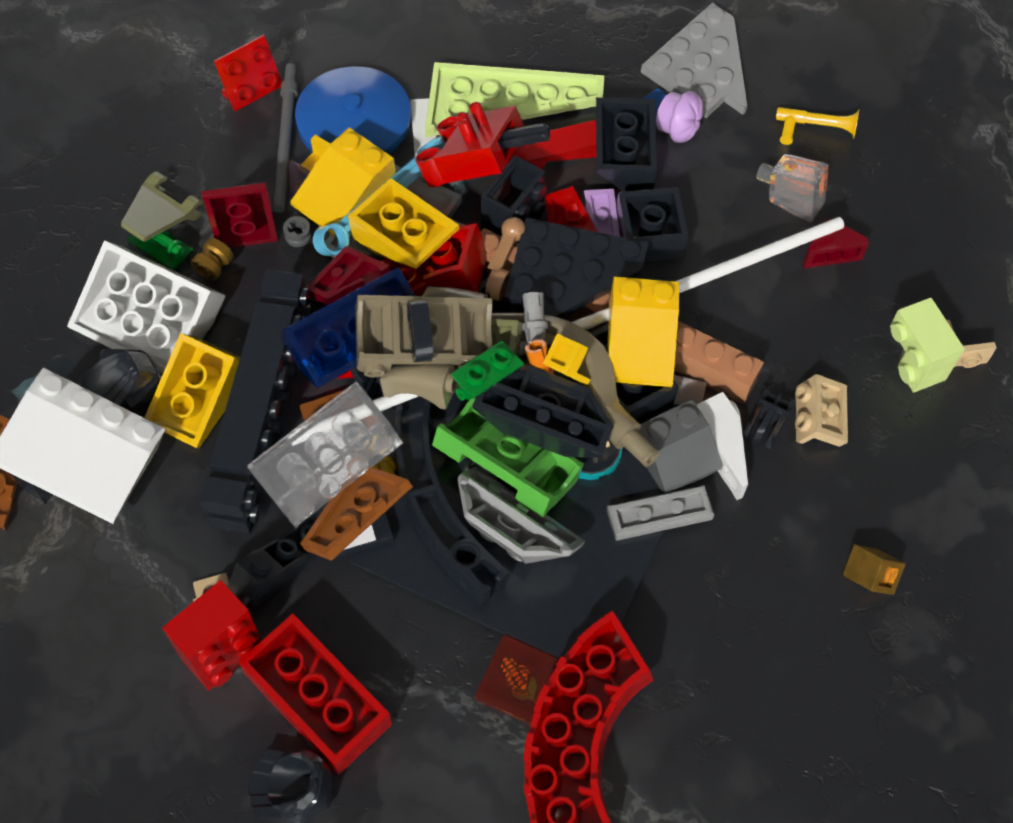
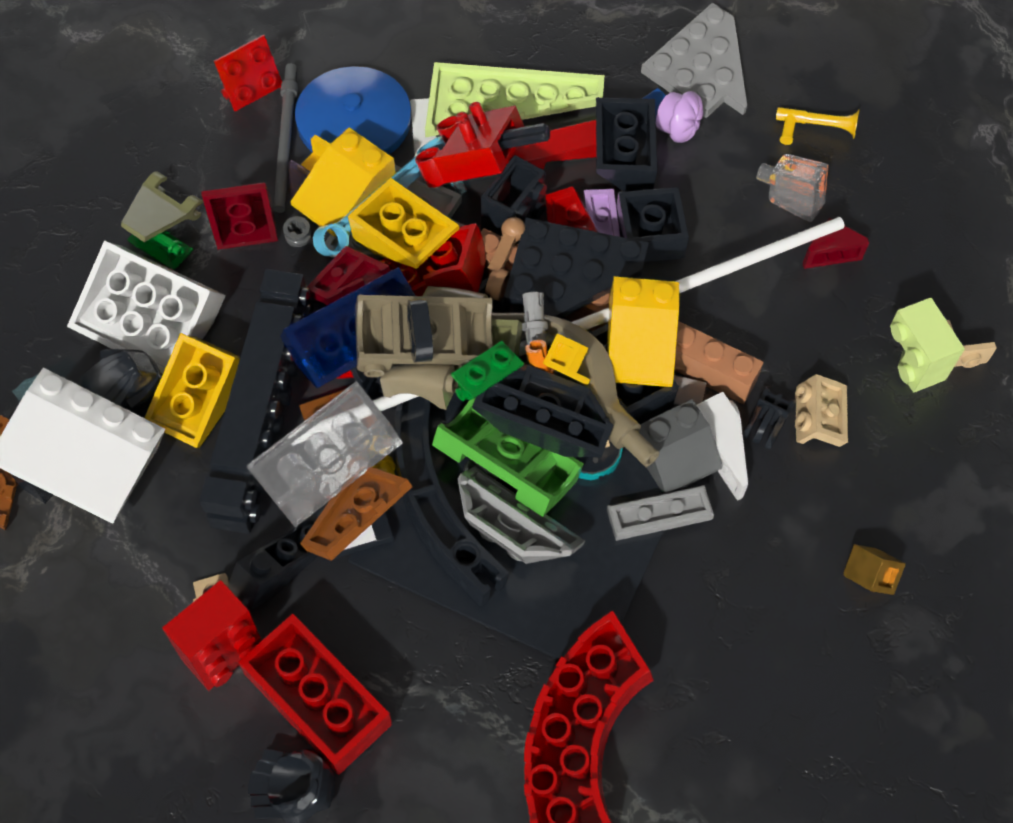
pearl gold wheel [190,238,234,281] -> none
clear red tile [474,635,559,725] -> none

